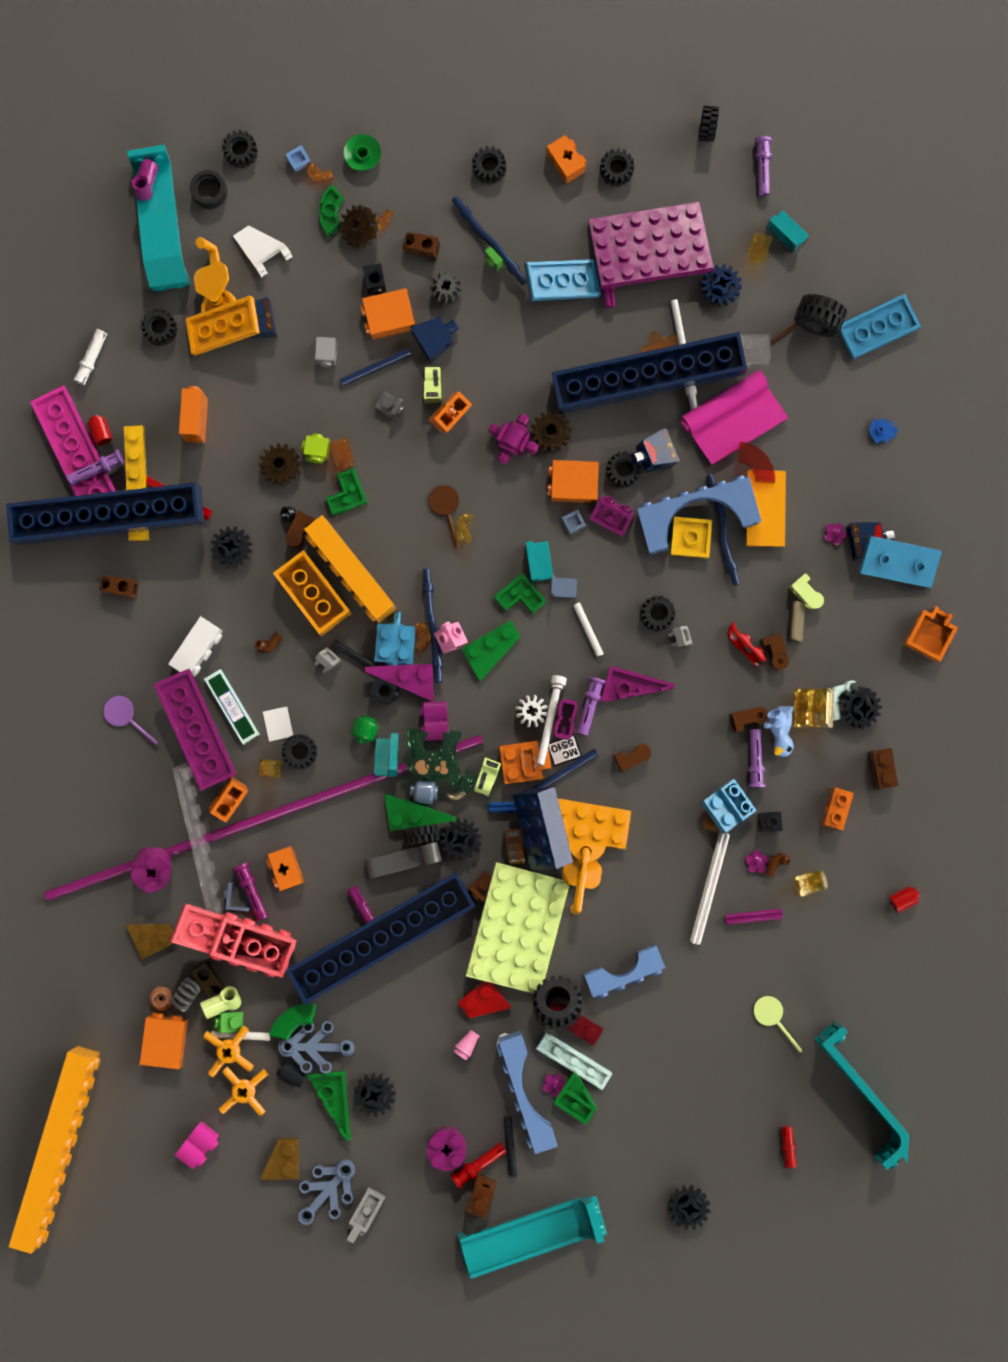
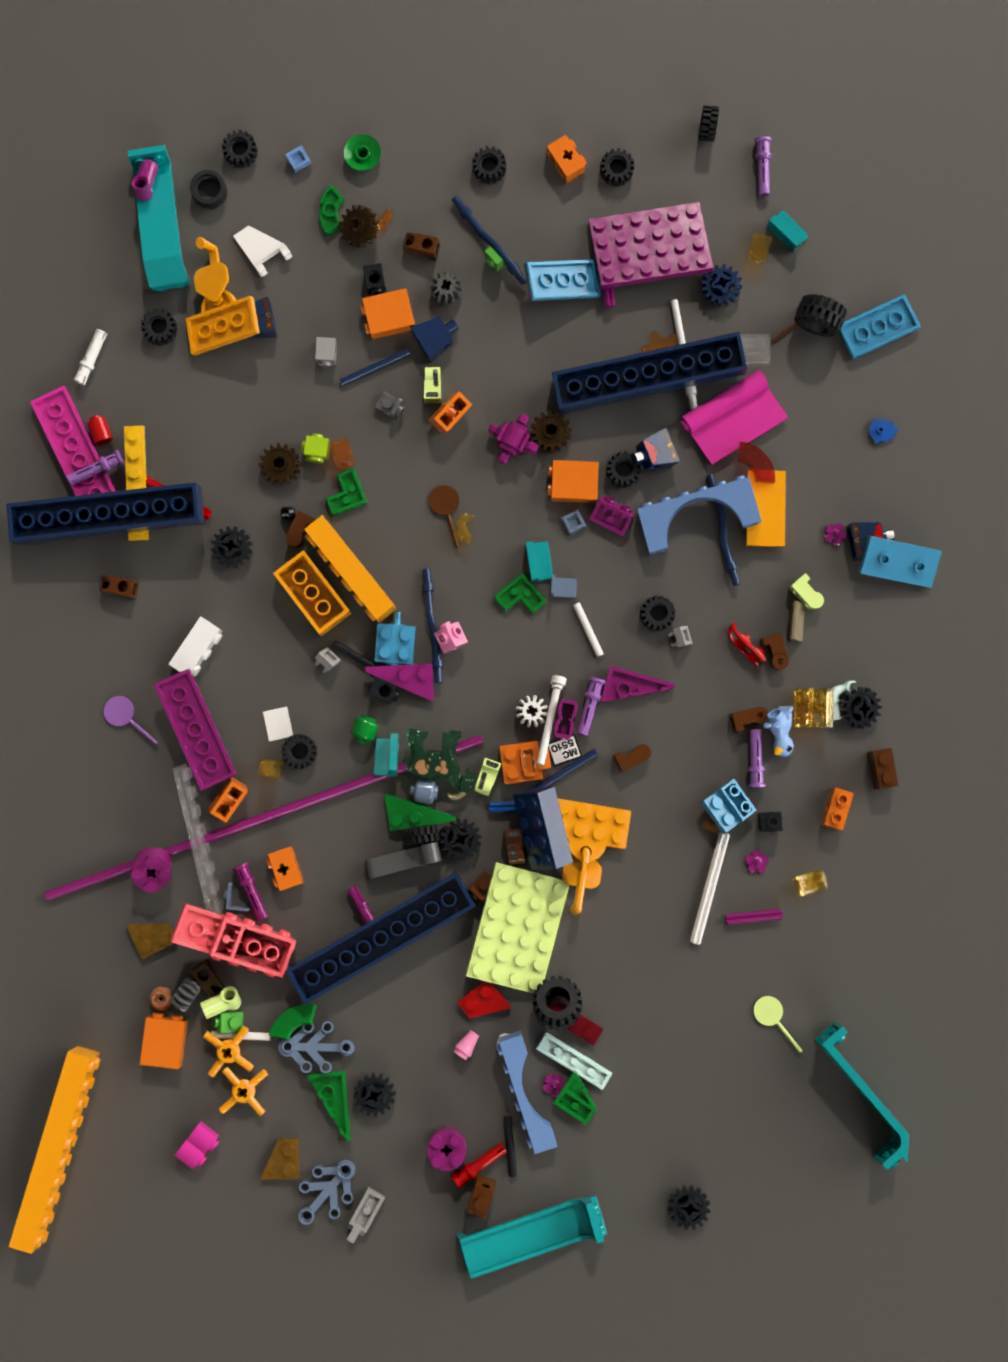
orange brick [179,386,208,443] -> none
tile [204,669,260,745] -> none
reddish brown arm [255,632,283,653] -> none
black brick [276,1061,306,1088] -> none
clear orange arm [306,163,334,182] -> none
clear orange arm [414,622,431,651] -> none
magenta brick [420,701,449,742] -> none
green wing [461,620,520,682] -> none
medium blue arch [584,944,665,999] -> none
yellow plate [670,517,712,559] -> none
reddish brown arm [765,853,790,877] -> none
red pin [780,1126,797,1168] -> none
red brick [888,886,920,914] -> none
orange piece [903,606,958,663] -> none

